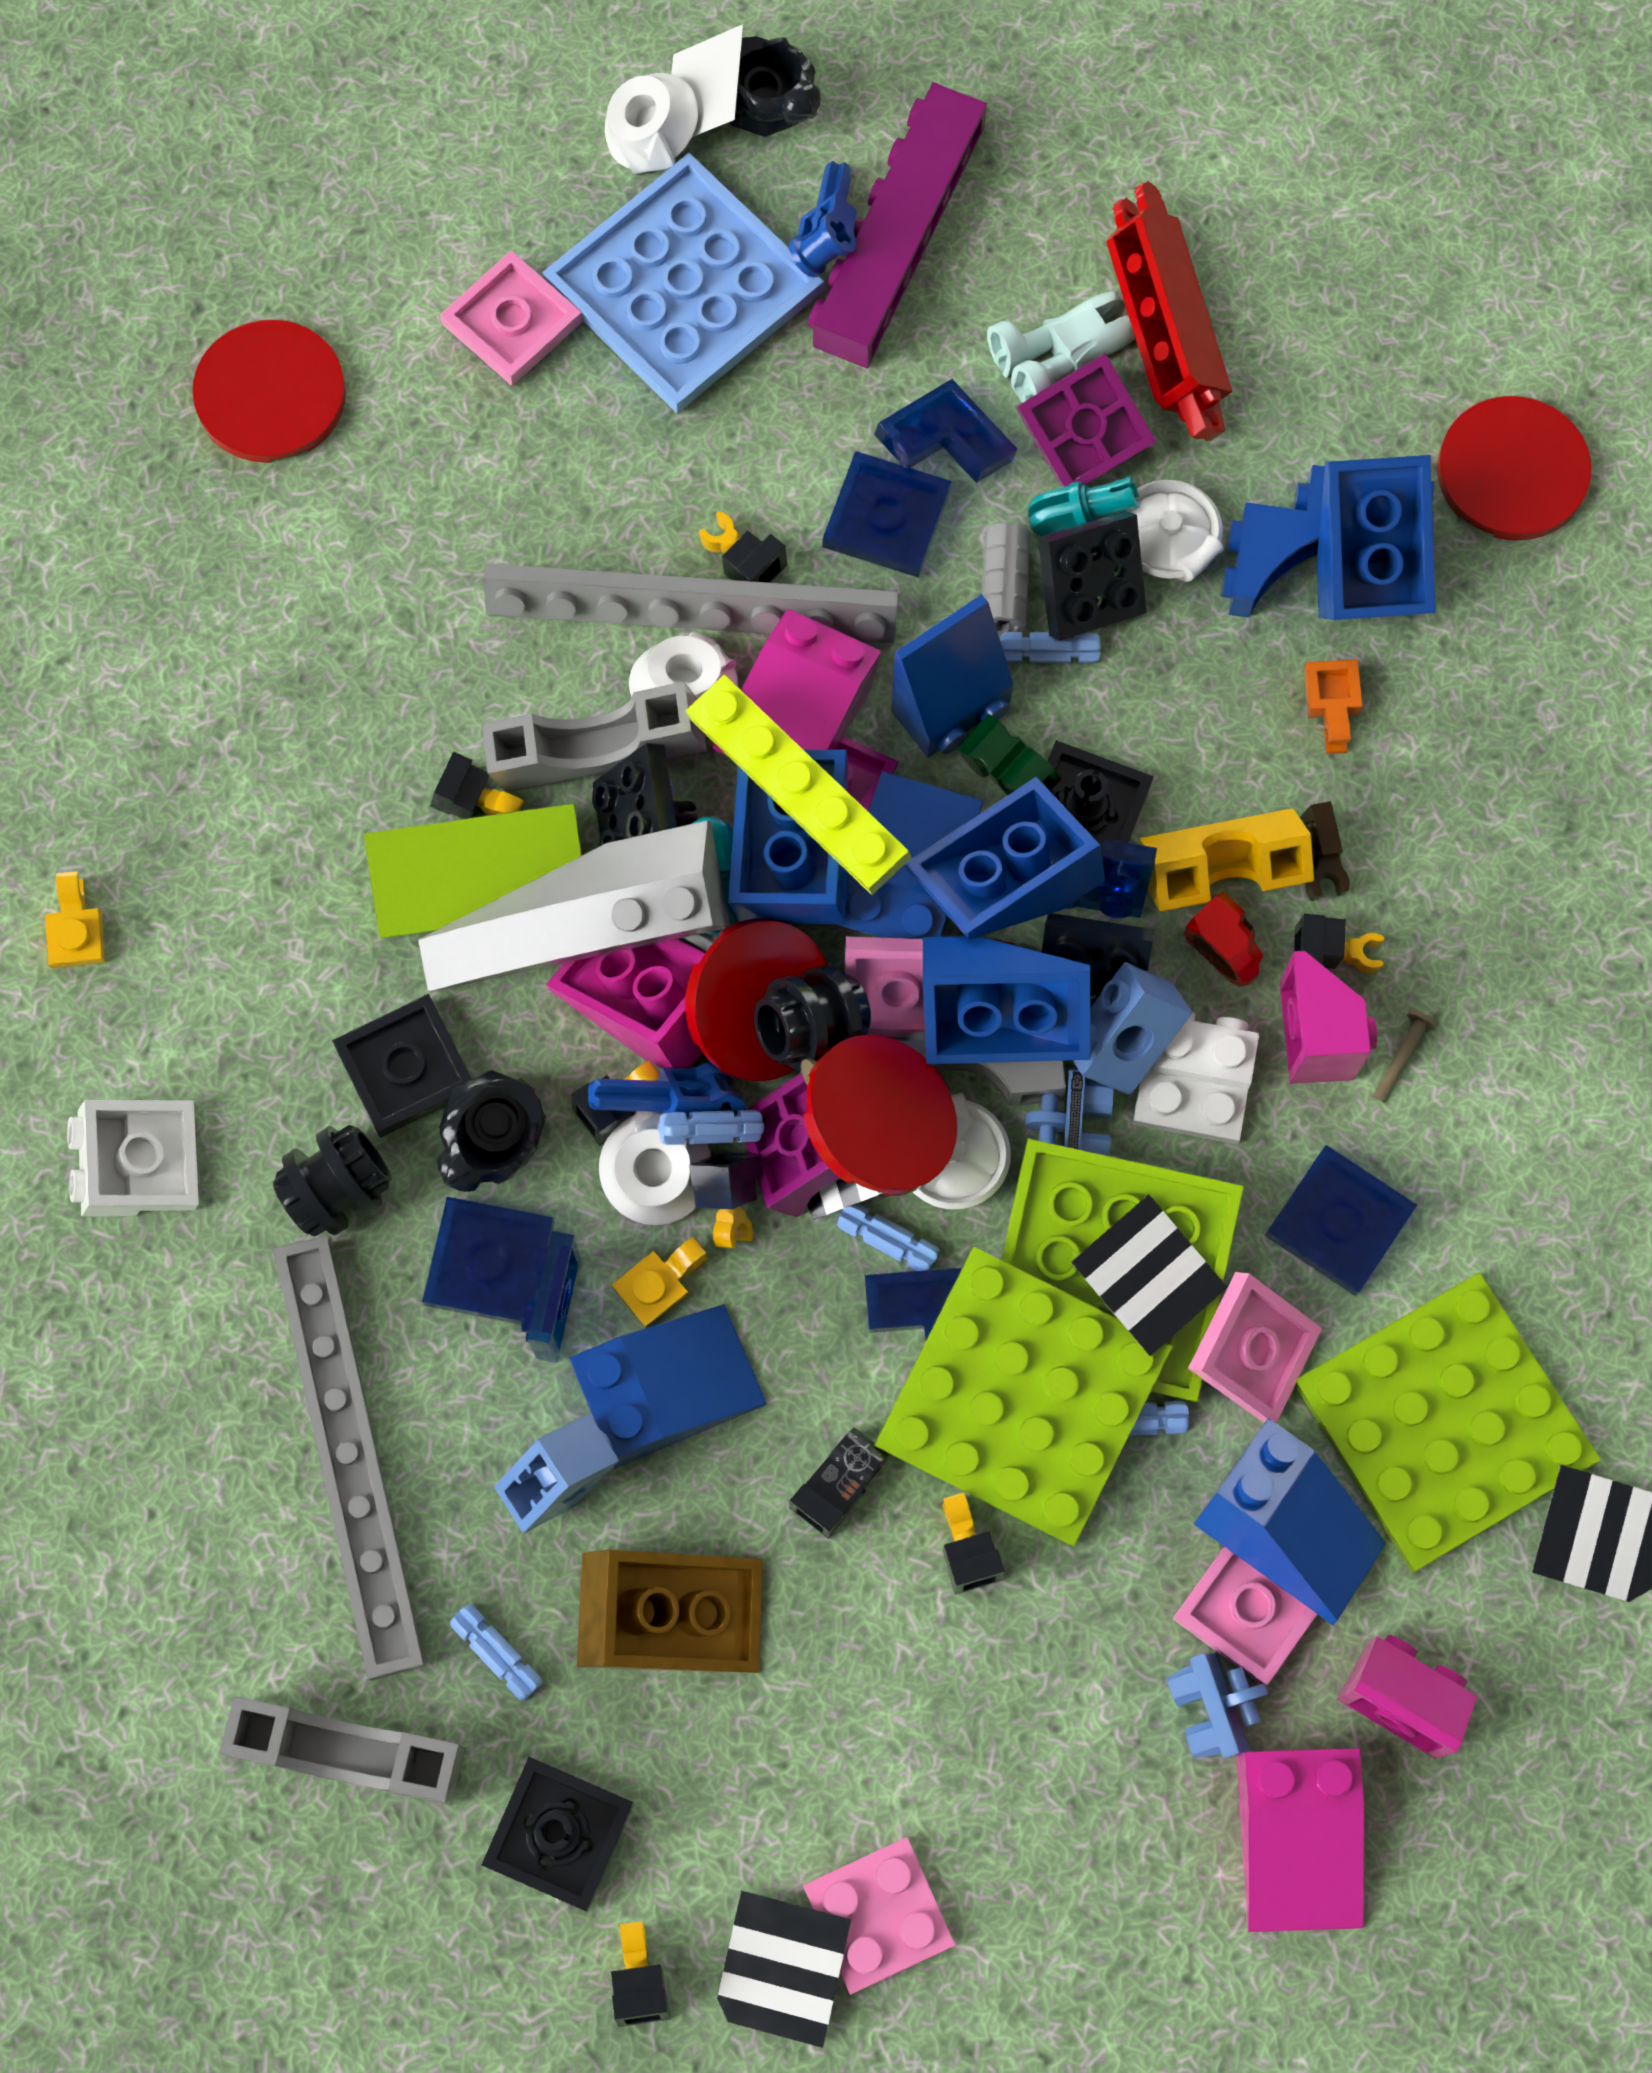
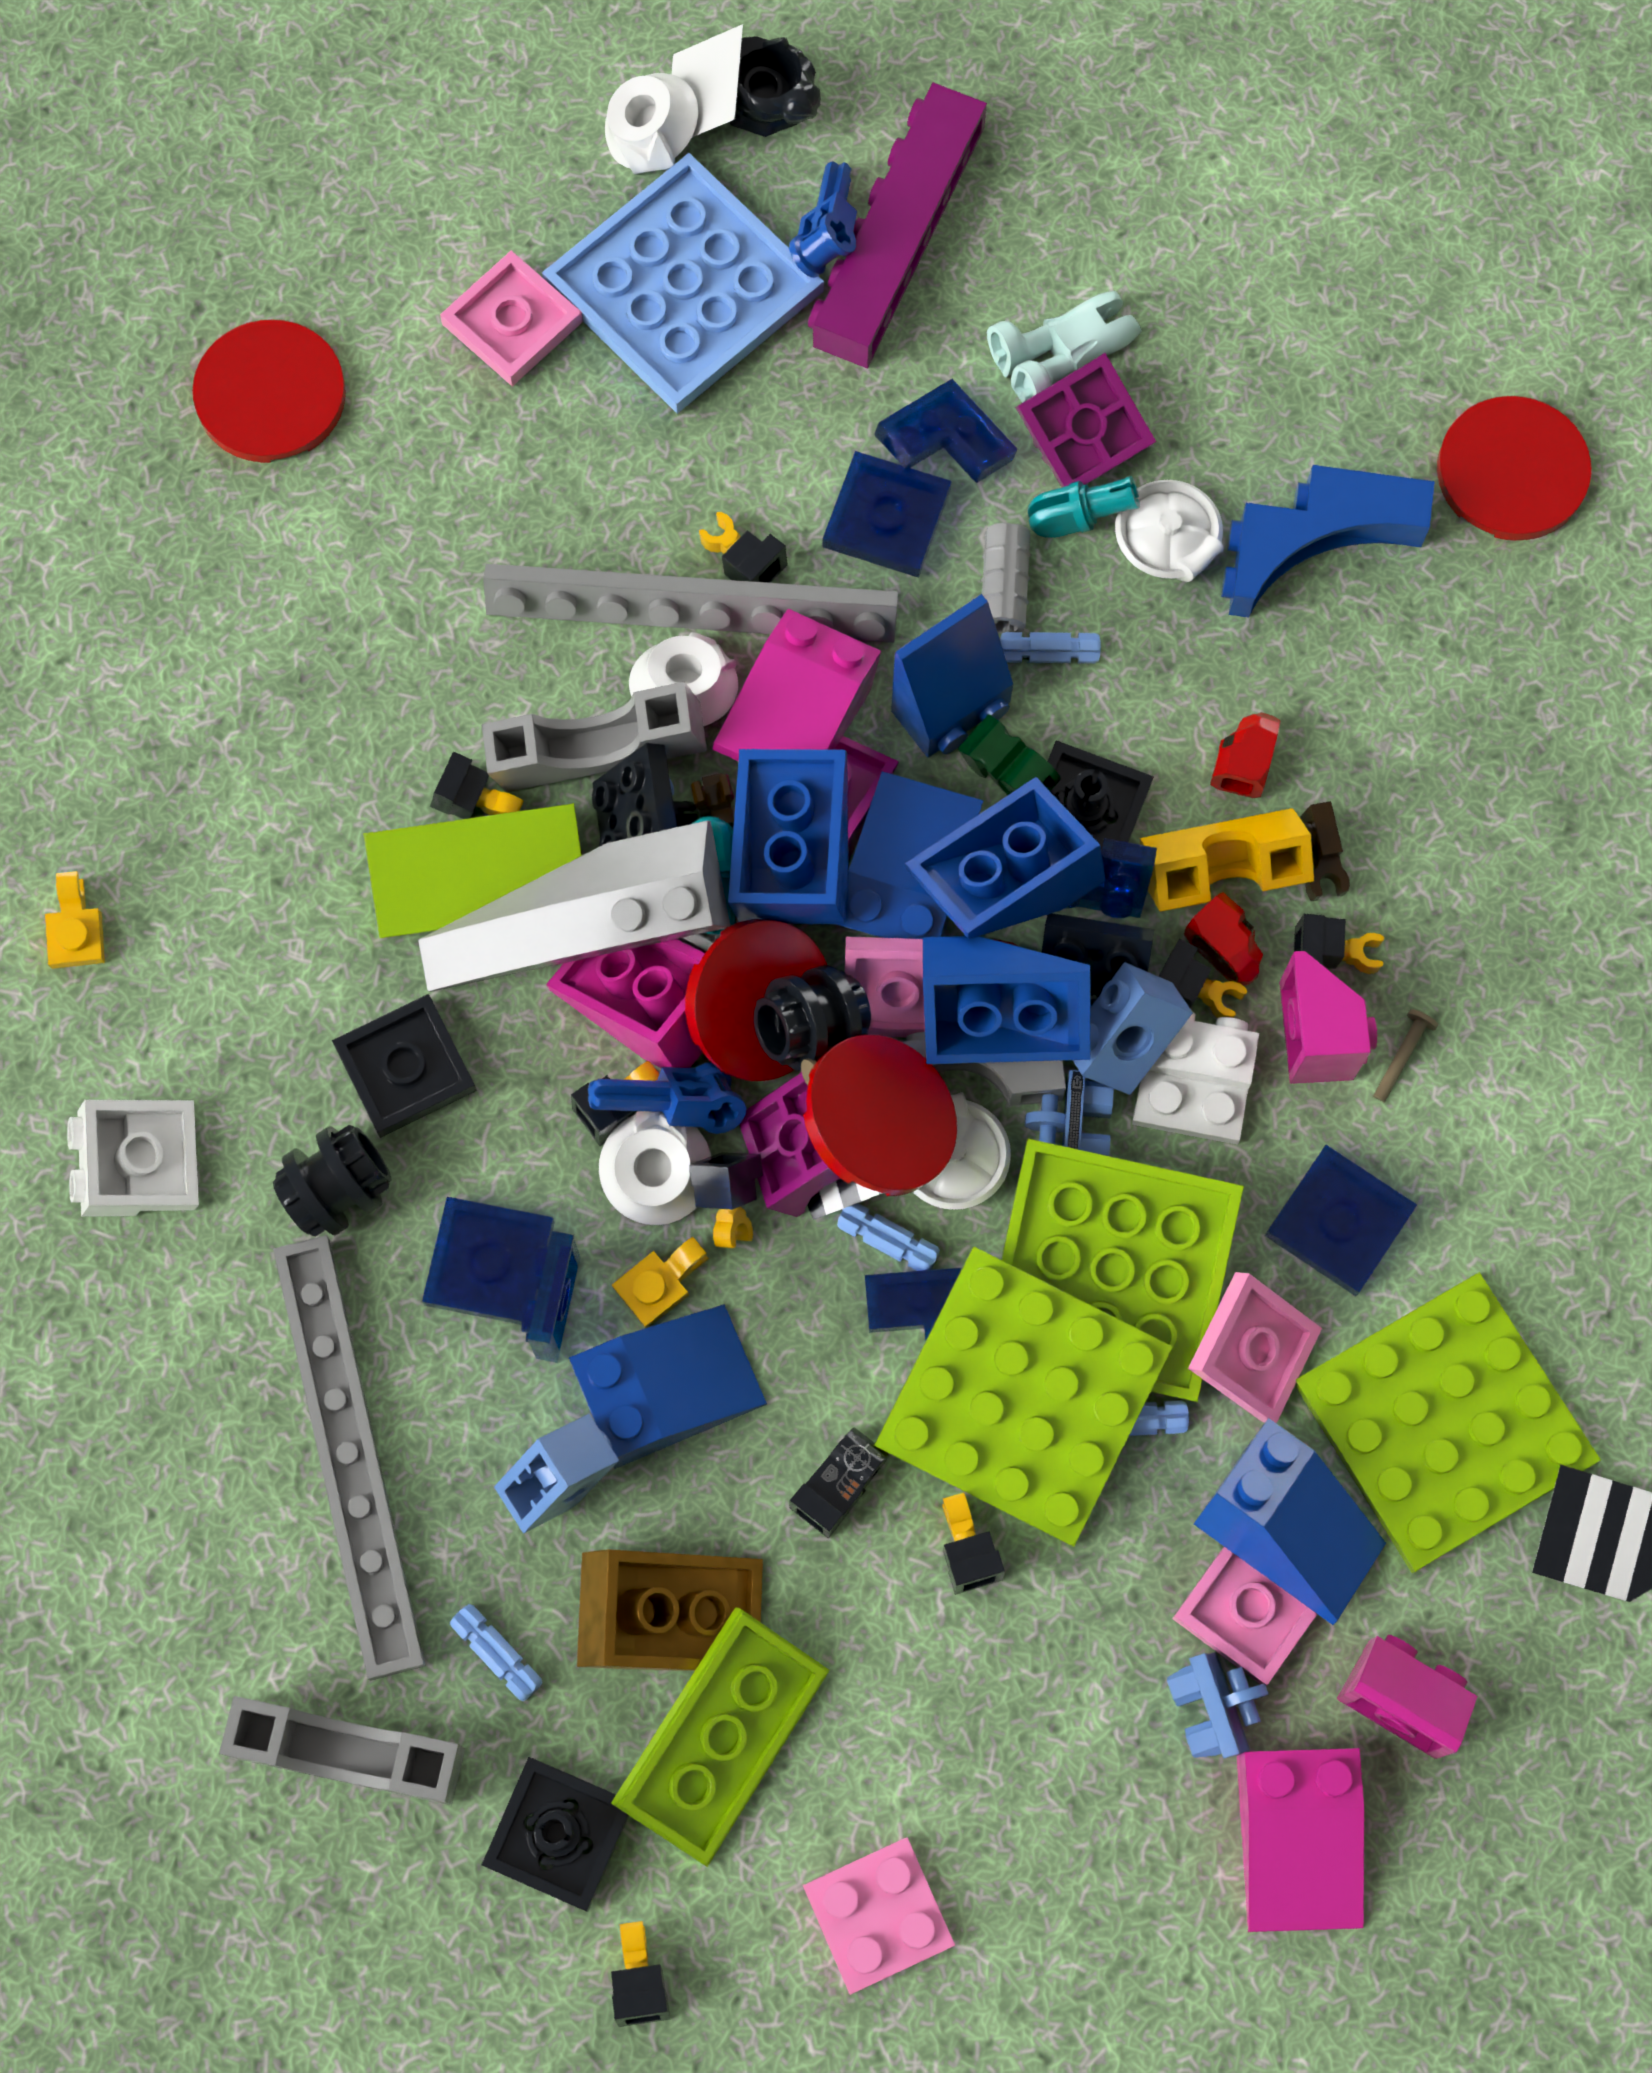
black piece [437,1070,546,1192] -> none
light blue axle [658,1110,764,1145] -> none
neon yellow plate [686,674,911,895] -> none
black sticker [717,1890,851,2048] -> none
black plate [1038,511,1147,641] -> none
black sticker [1071,1194,1227,1356] -> none
red hinge [1106,180,1233,441] -> none
orange plate [1304,659,1363,754] -> none
blue slope [1316,455,1436,620] -> none
none -> lime tile [611,1607,830,1867]
none -> dark brown plate [690,773,735,828]
none -> black piece [1158,938,1247,1018]
none -> red rock [1210,712,1280,798]

